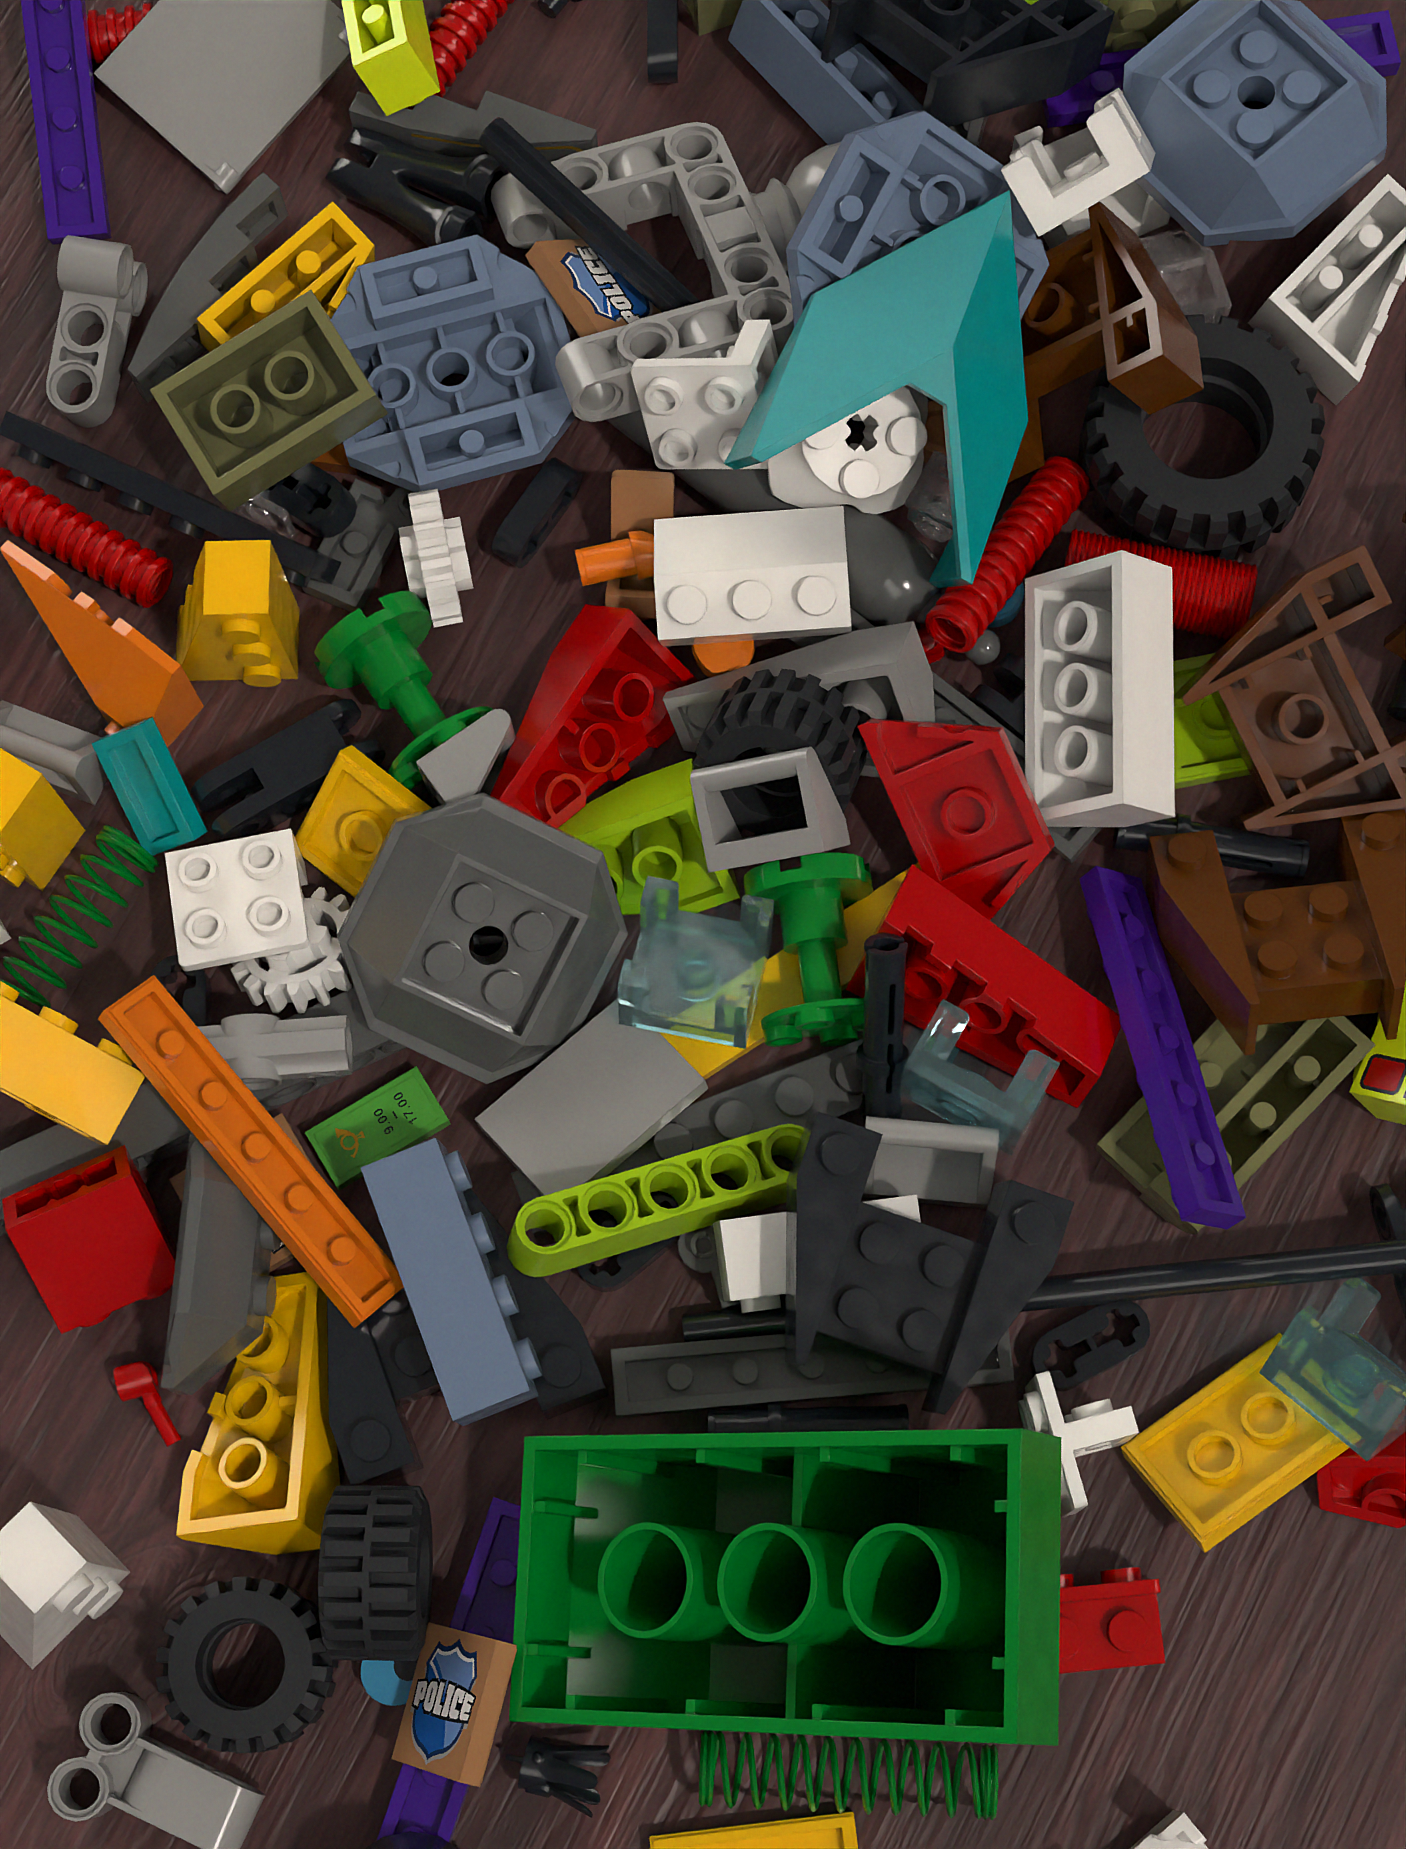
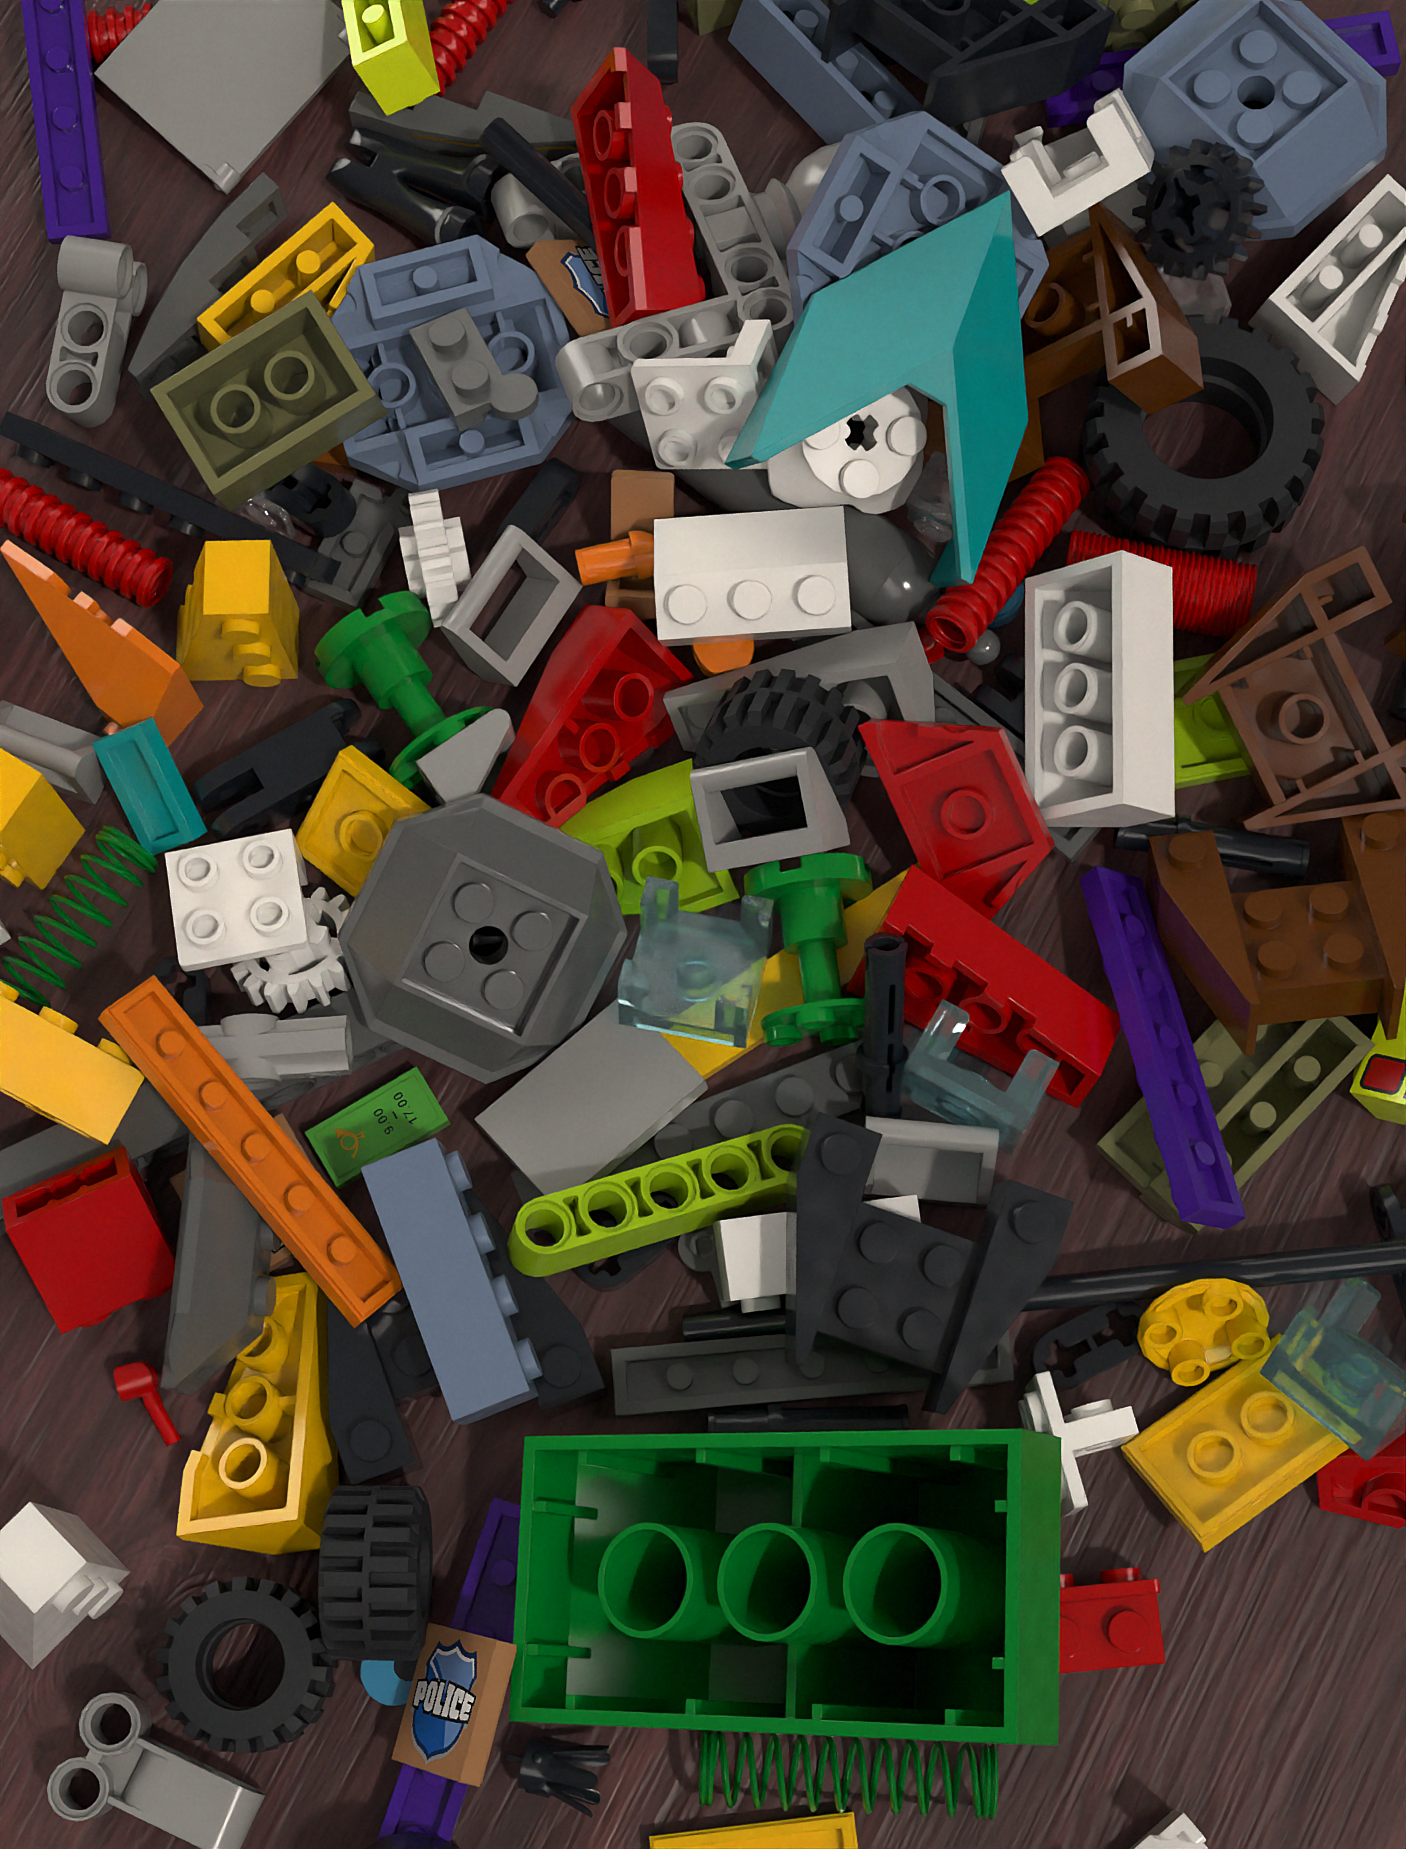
none -> dark grey hinge [409,307,539,432]
none -> light grey tile [440,525,583,687]
none -> red wedge [570,47,706,329]
none -> black gear [1132,139,1268,281]
none -> yellow dish [1137,1278,1271,1386]

